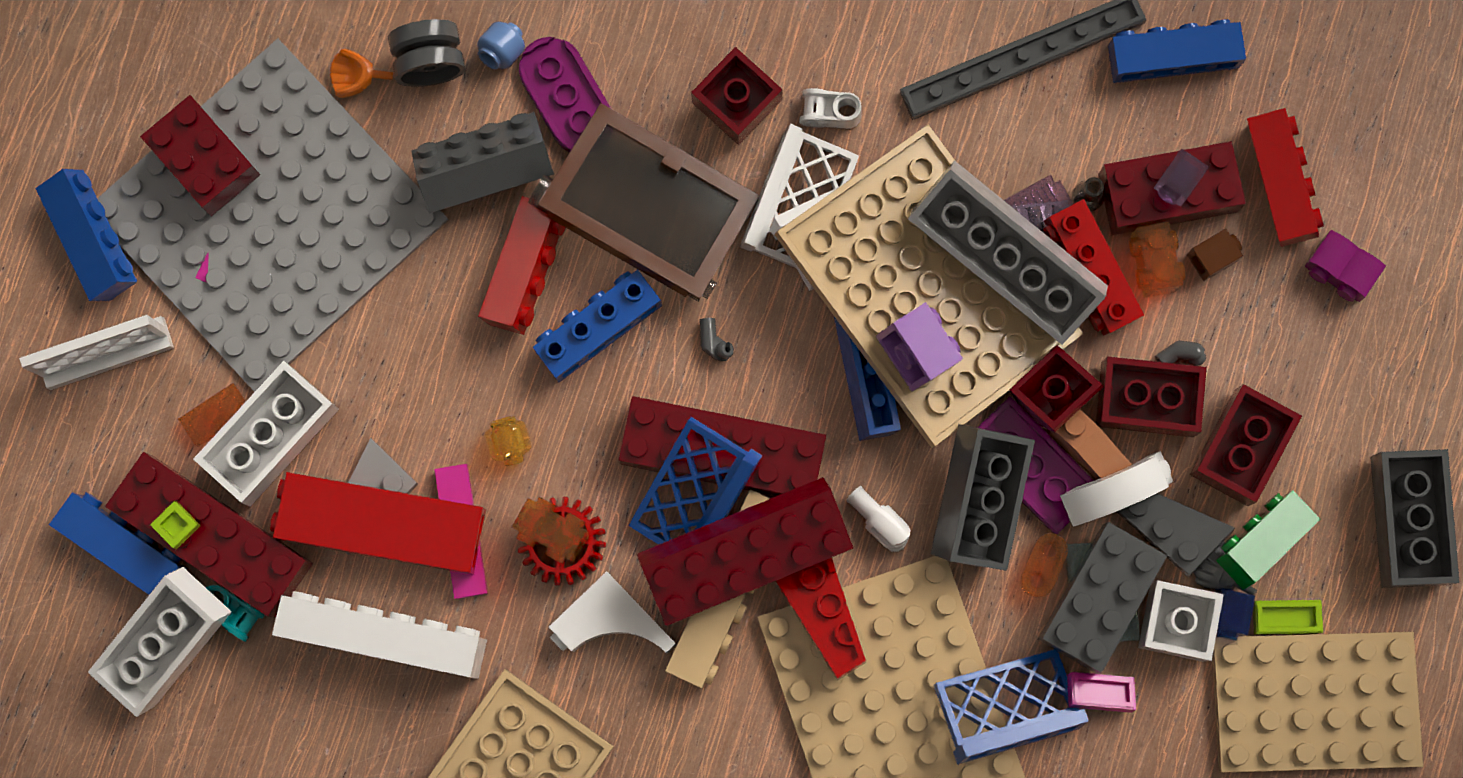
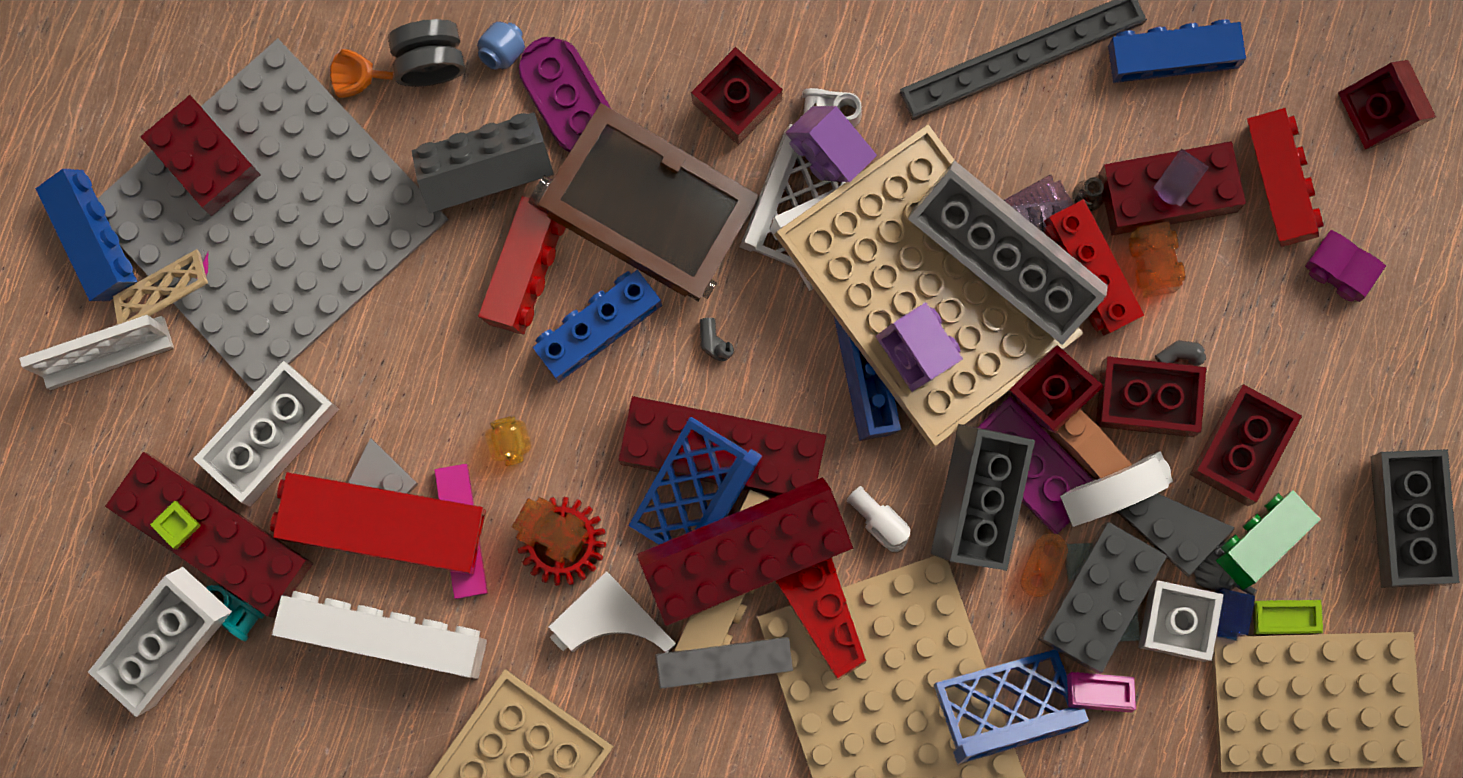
blue brick [49,492,187,595] -> none
clear orange plate [178,383,246,447] -> none
reddish brown brick [1186,228,1243,281] -> none
none -> tan window [113,249,208,324]
none -> flat silver tile [655,637,793,689]
none -> medium lavender brick [785,106,877,182]
none -> dark red slope [1338,60,1436,150]

